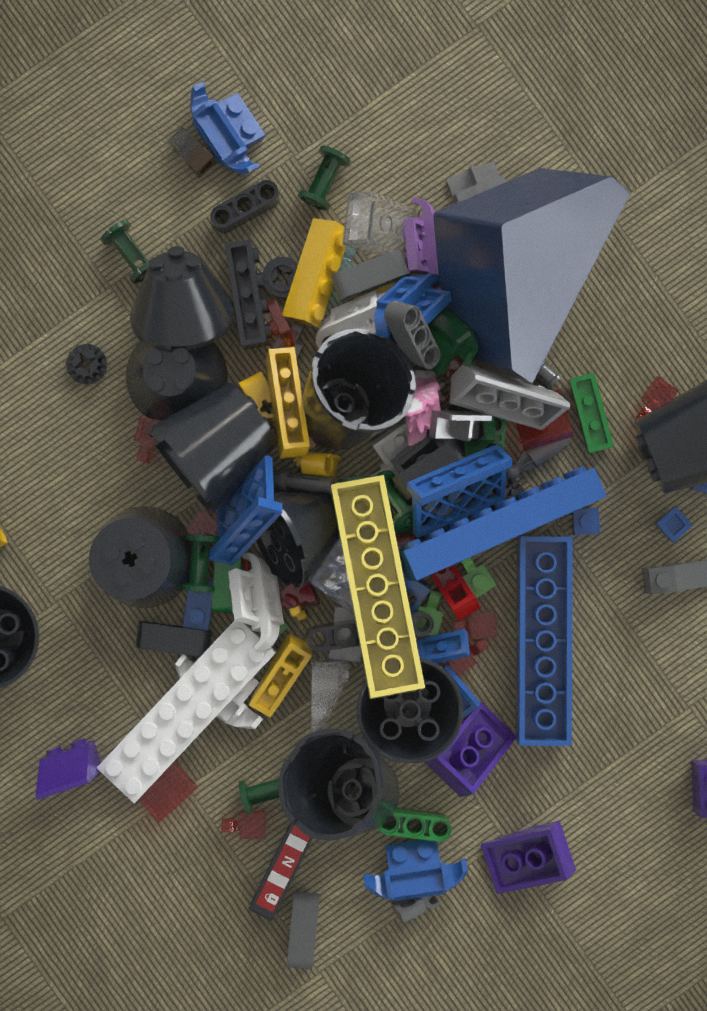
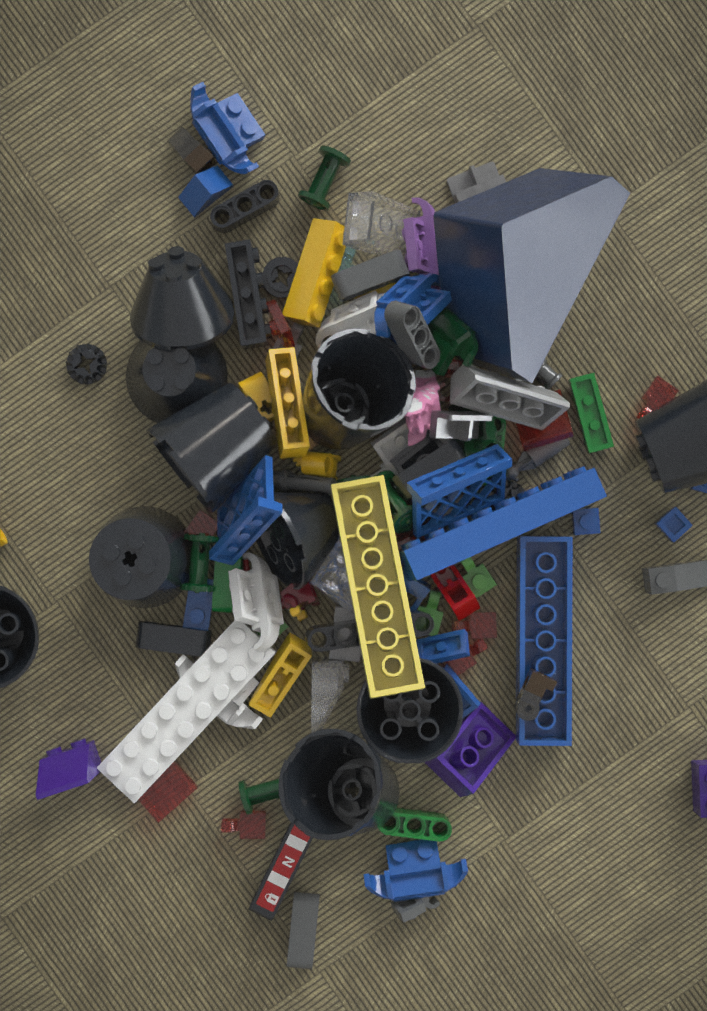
dark green hose [100,220,149,284] -> none
clear red plate [134,416,160,464] -> none
dark purple slope [481,820,576,894] -> none
none -> blue slope [178,165,234,218]
none -> leg [514,668,557,721]

